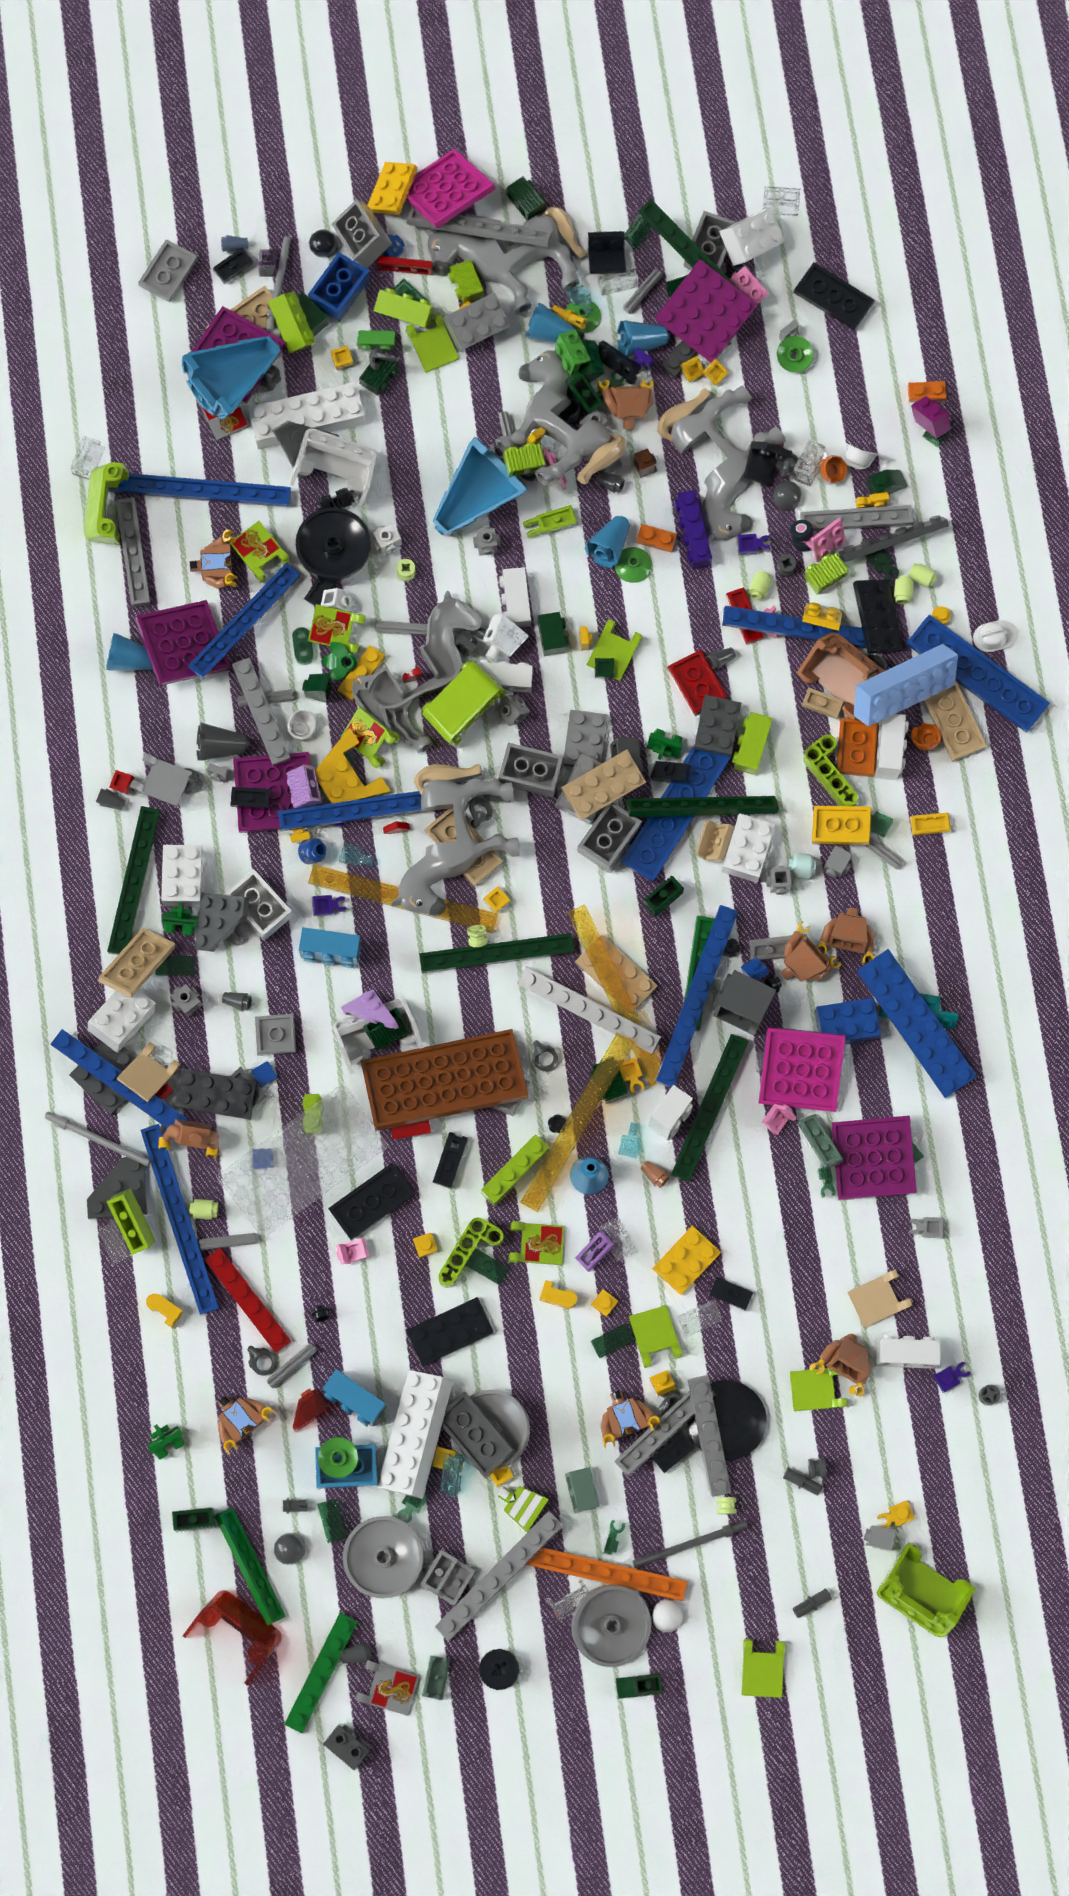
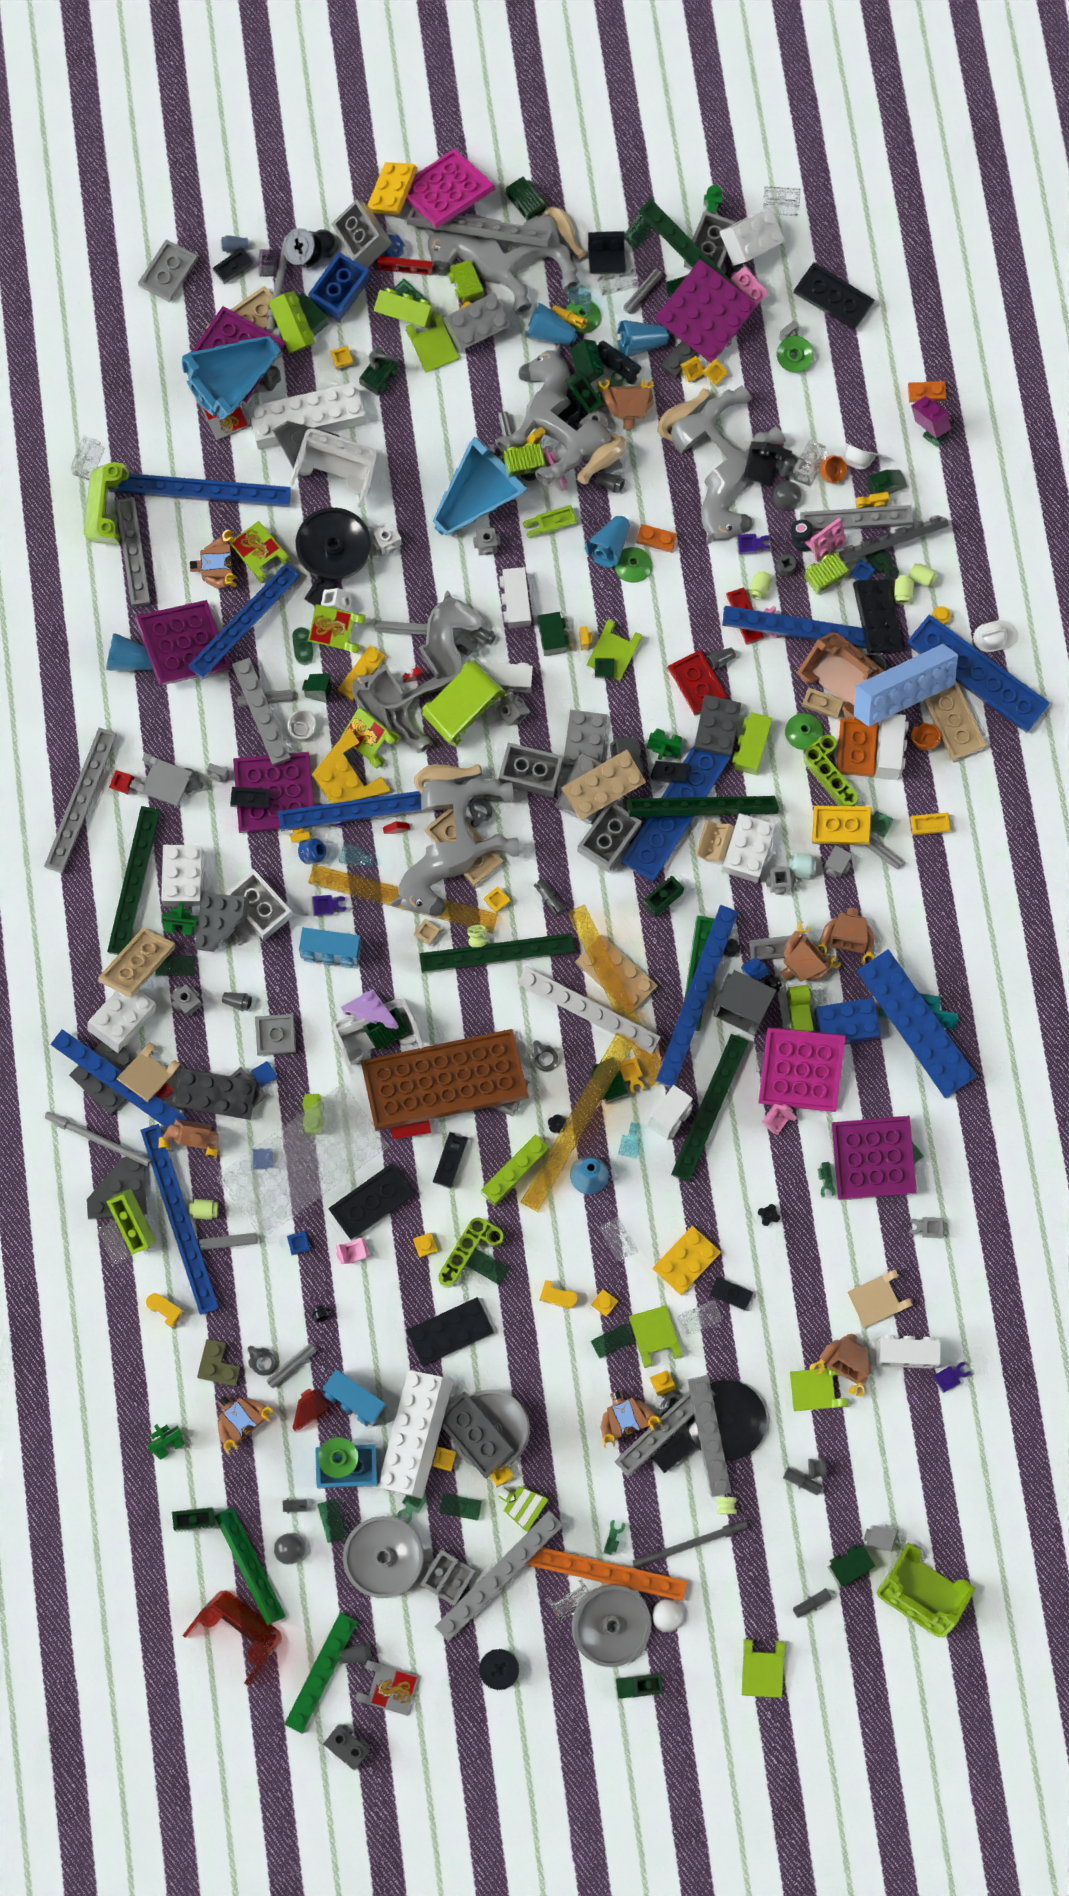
dark grey cone [96,788,126,811] -> none
dark grey cone [196,723,249,761] -> none
red plate [204,1248,292,1353] -> none
lavender brick [286,765,322,809] -> none
black hinge [315,488,355,510] -> none
green plate [321,642,358,680] -> none
bright green bracket [357,330,395,352] -> none
yellowish green wheel [397,559,416,582] -> none
sand green hinge [422,1655,450,1700] -> none
clear light blue hinge [440,1453,465,1498] -> none
white torso [483,614,529,662] -> none
flag [508,1221,564,1265] -> none
bright green bracket [555,330,590,376] -> none
sand green hinge [565,1467,599,1513] -> none
medium lavender tile [575,1230,616,1272] -> none
reddish brown brick [633,448,657,478] -> none
dark purple plate [634,348,654,371] -> none
nougat cone [641,1160,670,1188] -> none
dark purple brick [674,490,712,570] -> none
sand green tile [798,1114,843,1170] -> none
yellow plate [802,602,842,631] -> none
yellow plate [877,1500,915,1528] -> none
dark grey wheel [978,1385,1000,1406] -> none
none -> light grey plate [44,727,117,874]
none -> olive plate [197,1339,241,1387]
none -> piece [283,228,324,268]
none -> blue tile [287,1231,311,1256]
none -> tan plate [414,919,441,946]
none -> clear green plate [439,1493,482,1521]
none -> dark grey pin [533,879,565,916]
none -> green hips [703,185,723,215]
none -> black plate [758,1204,780,1226]
none -> bright green dish [785,713,823,750]
none -> lime beam [786,985,814,1031]
none -> dark green brick [827,1544,876,1588]
none -> blue tile [849,559,875,580]

